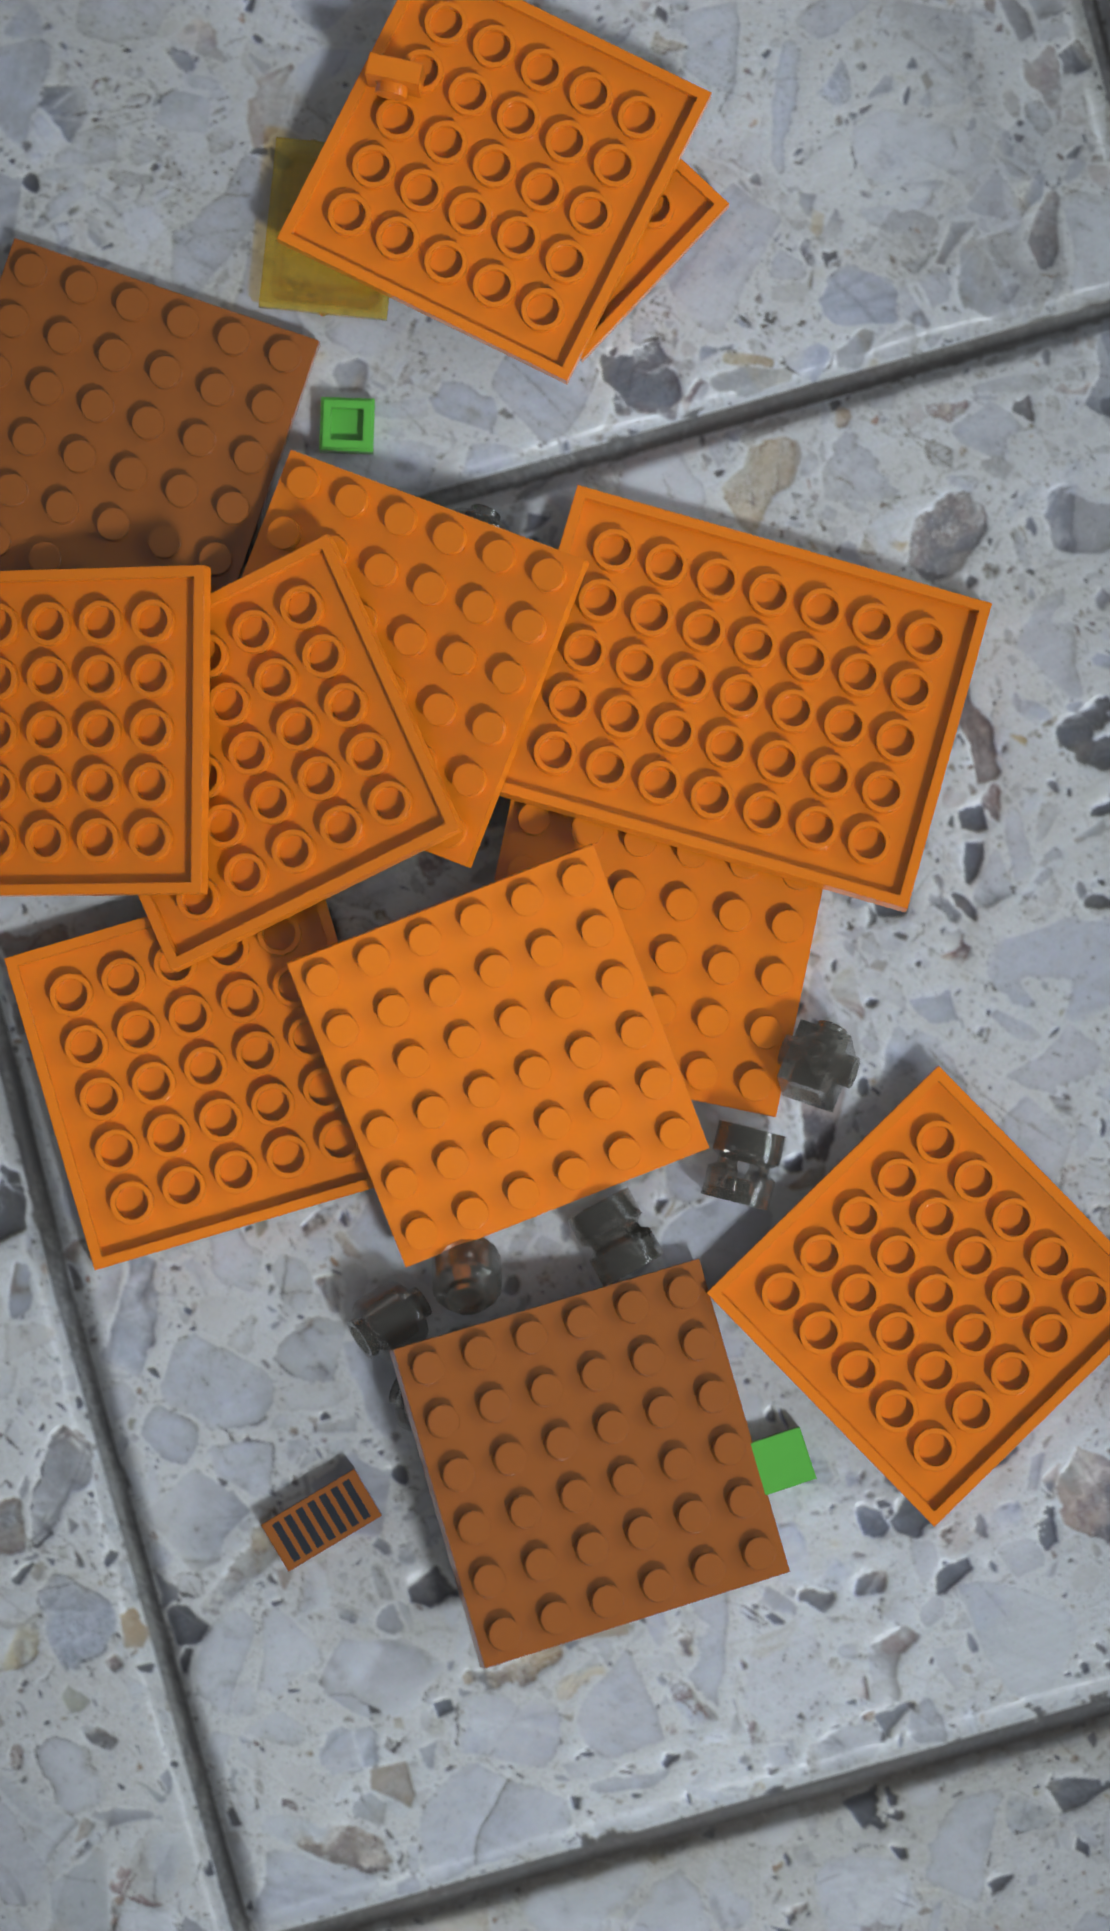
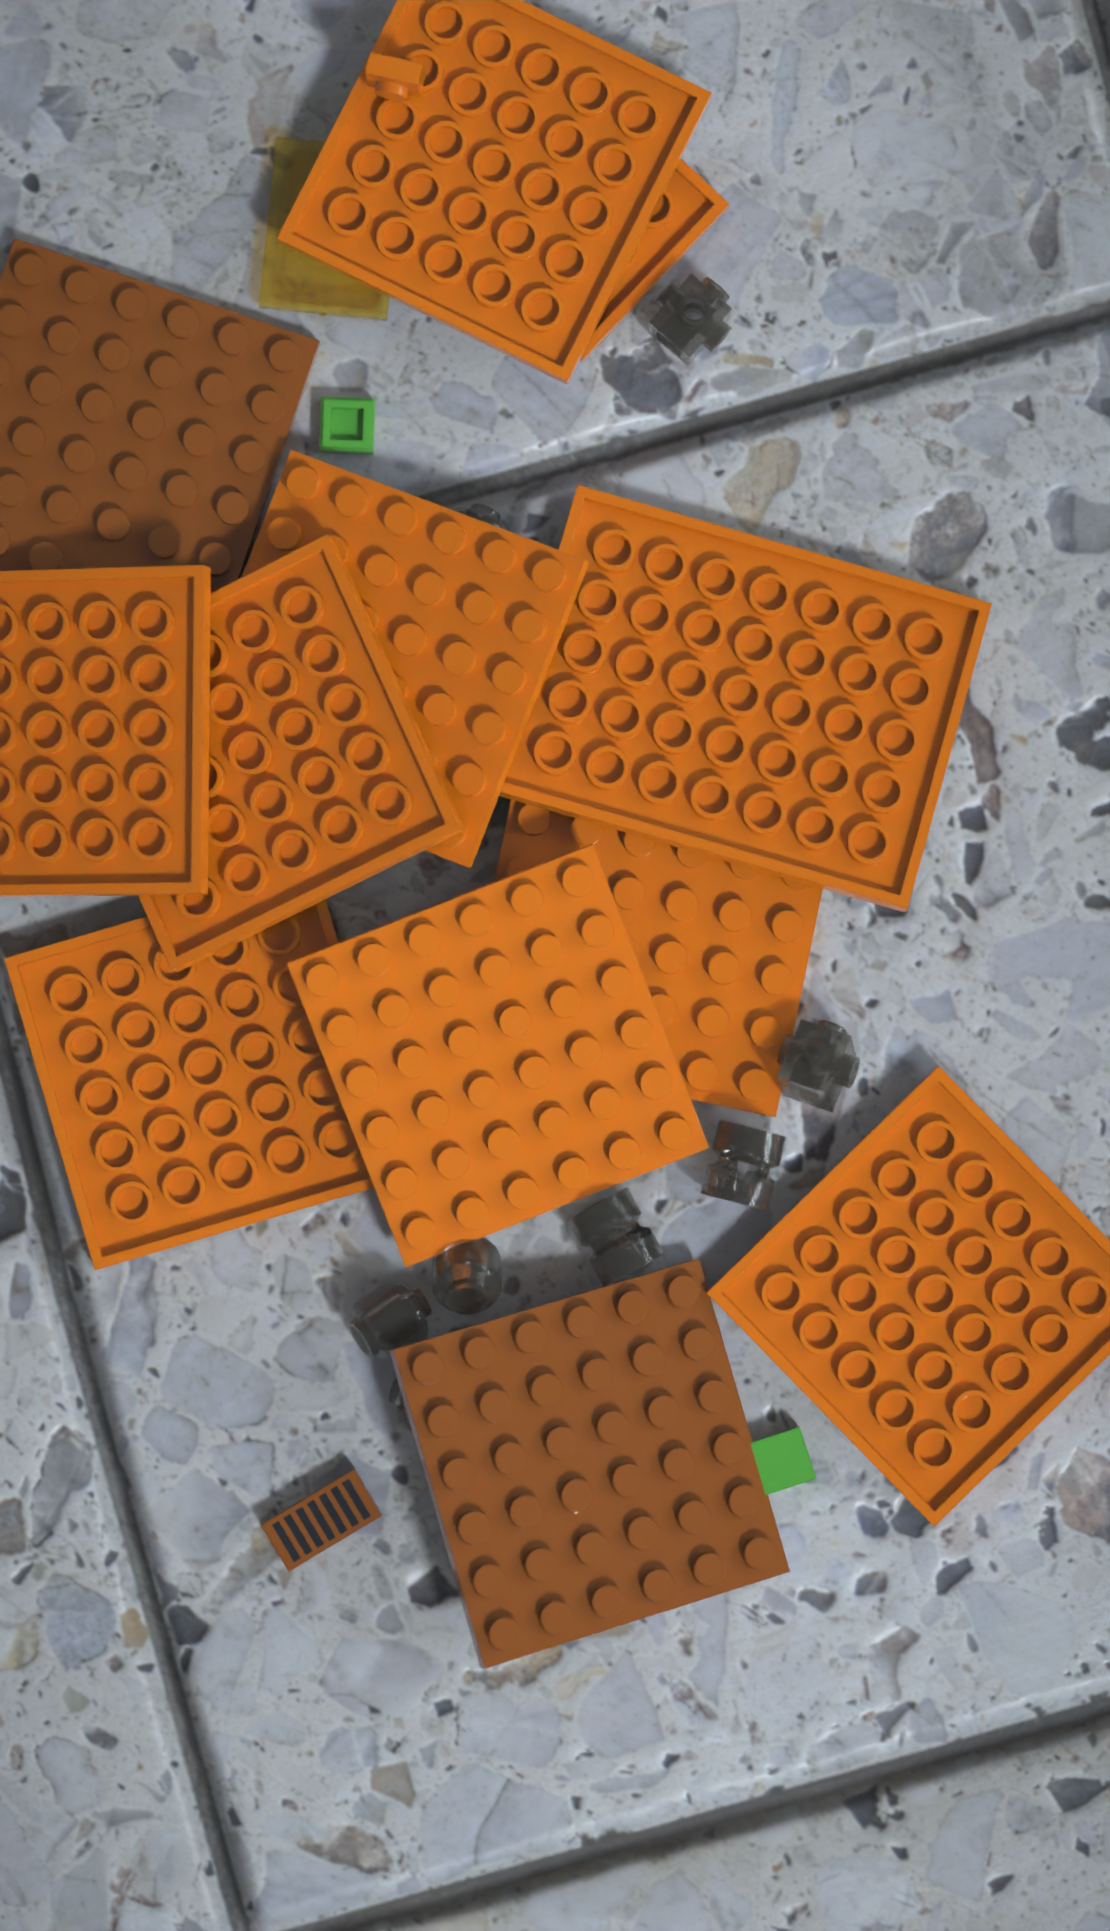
none -> clear smoke brick [647,274,732,366]

